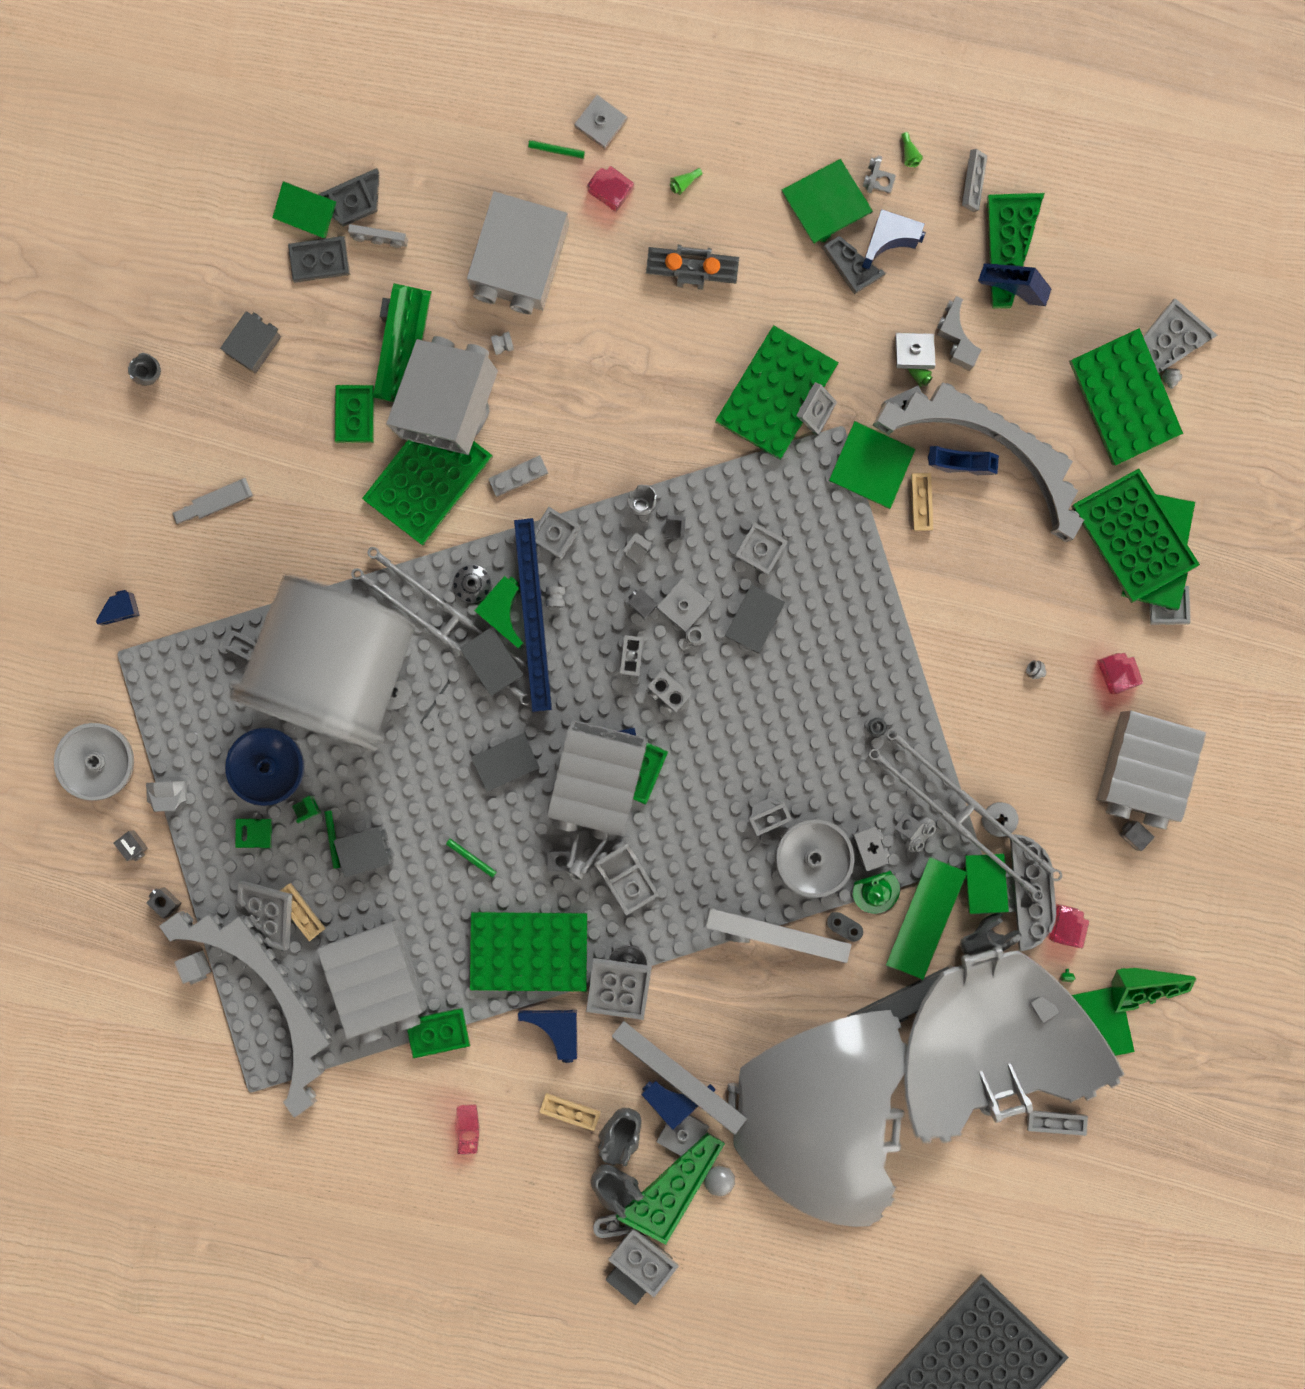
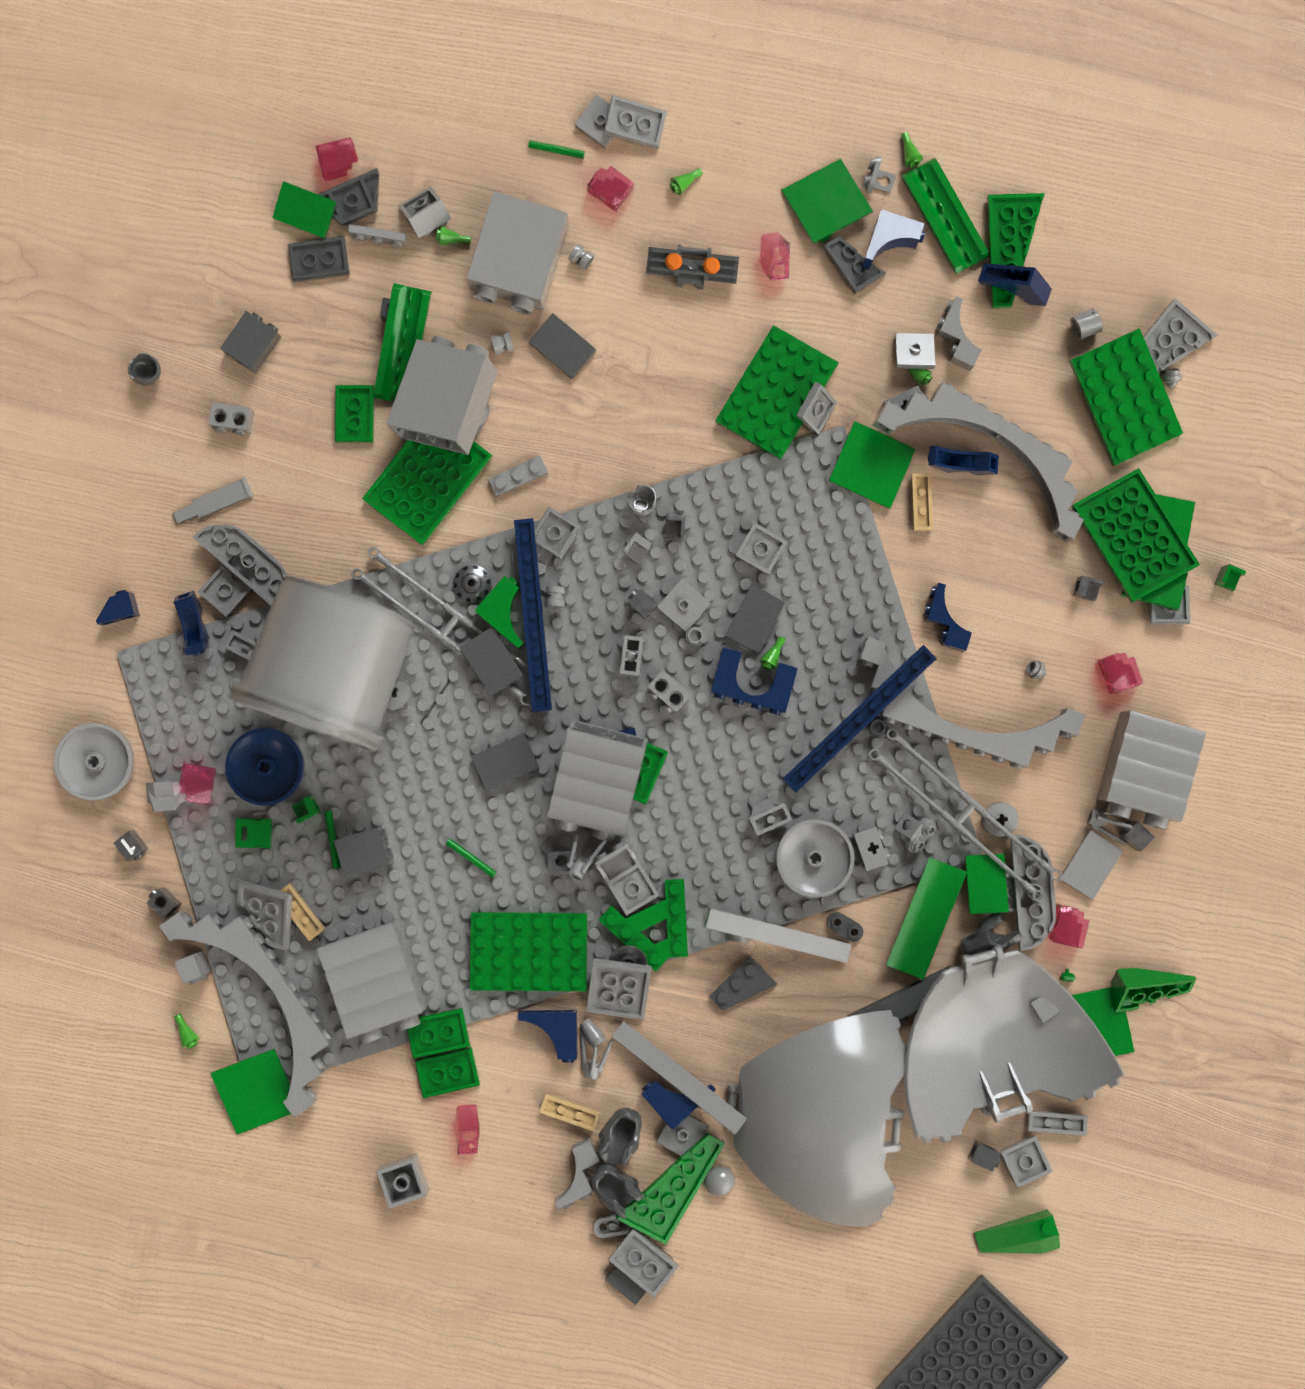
green hat [852,871,900,914] -> none
light grey plate [962,149,987,212] -> none
none -> dark blue arch [173,590,210,656]
none -> bright green cone [174,1013,200,1050]
none -> clear pink piece [179,762,216,805]
none -> light grey plate [193,524,287,618]
none -> light grey brick [208,402,254,436]
none -> green piece [210,1048,291,1135]
none -> clear pink piece [316,137,358,181]
none -> light grey brick [376,1153,429,1209]
none -> light grey slope [399,187,451,238]
none -> green tile [415,1046,480,1099]
none -> bright green cone [436,226,471,245]
none -> dark grey tile [528,313,596,379]
none -> light grey arch [554,1136,600,1209]
none -> light grey wheel [568,244,595,271]
none -> light grey cone [580,1018,606,1048]
none -> light grey plant [581,1030,613,1079]
none -> green plate [598,878,688,972]
none -> light grey tile [603,95,667,149]
none -> dark grey wing [709,956,777,1011]
none -> dark blue arch [710,647,798,716]
none -> bright green cone [759,636,785,671]
none -> clear pink piece [760,232,790,281]
none -> dark blue plate [783,645,937,793]
none -> light grey arch [857,637,1085,770]
none -> green plate [901,158,989,274]
none -> dark blue arch [923,583,972,652]
none -> dark grey brick [968,1140,1001,1172]
none -> green wedge [974,1209,1060,1254]
none -> light grey plate [1000,1134,1053,1188]
none -> light grey tile [1061,830,1123,900]
none -> light grey piece [1070,309,1103,340]
none -> flat silver panel [1073,576,1104,601]
none -> light grey plant [1088,808,1132,845]
none -> green panel [1215,564,1247,591]

